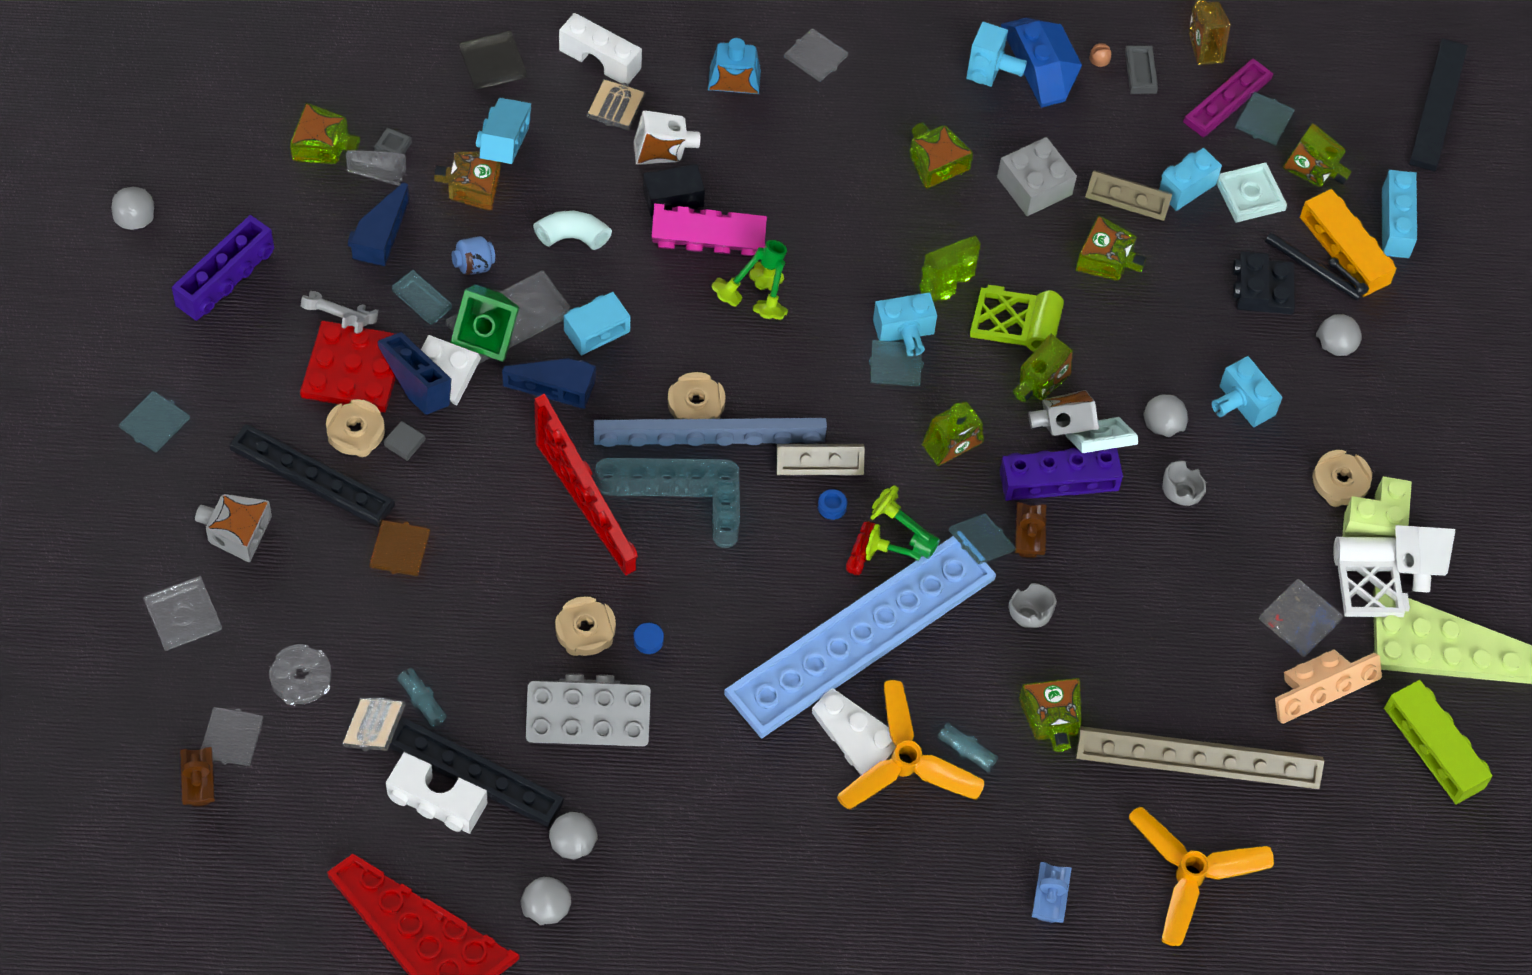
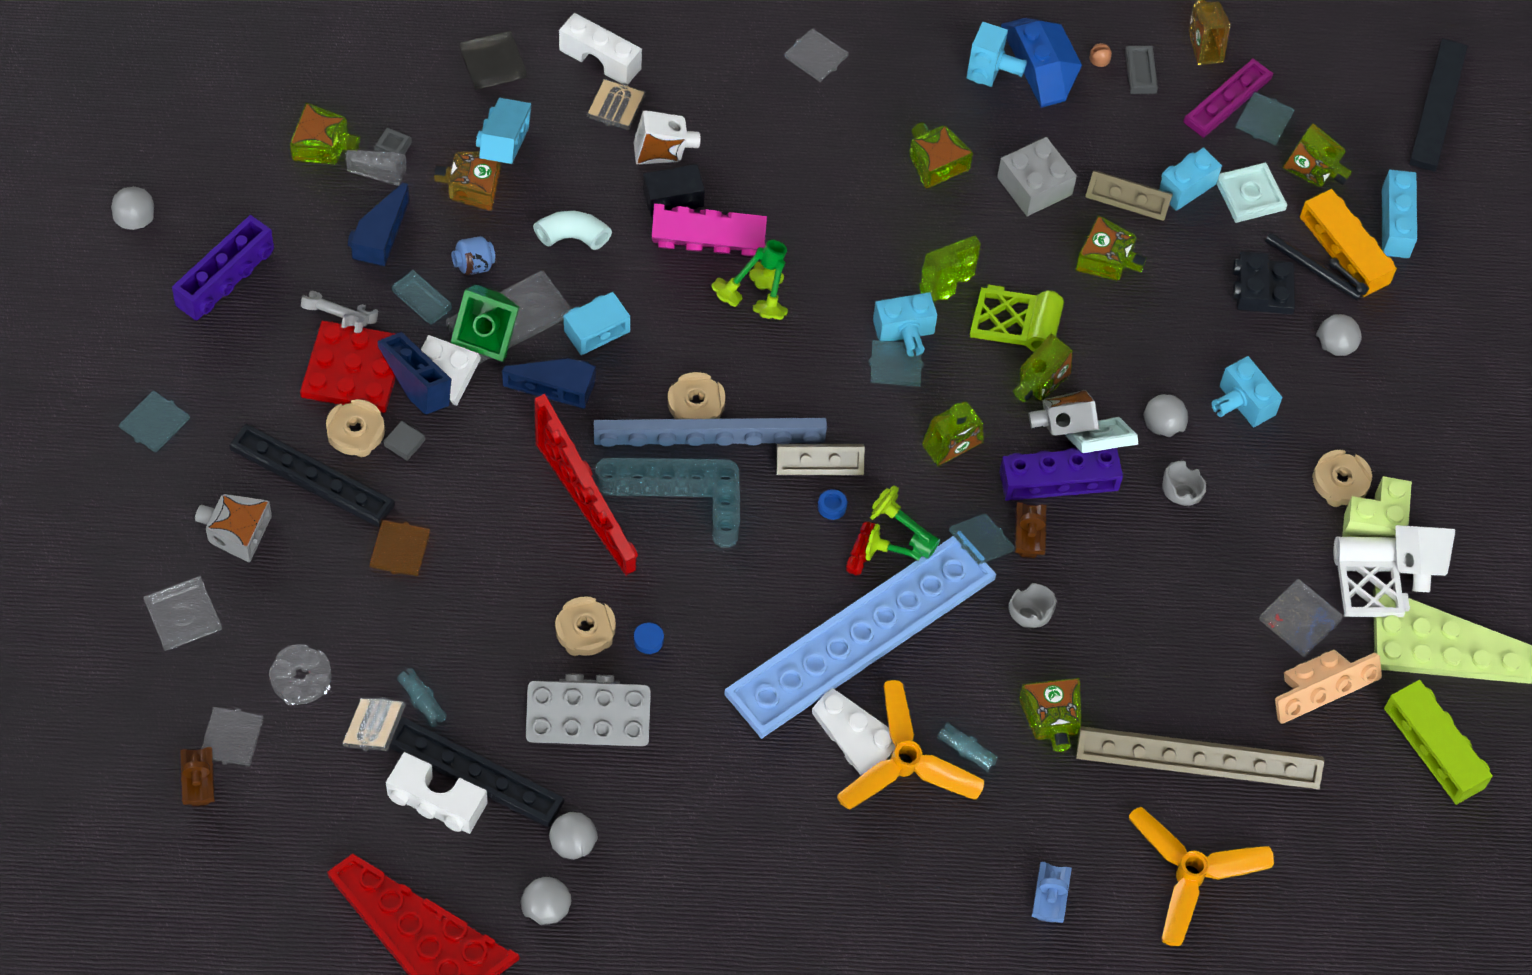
dark azure torso [708,38,761,94] -> none

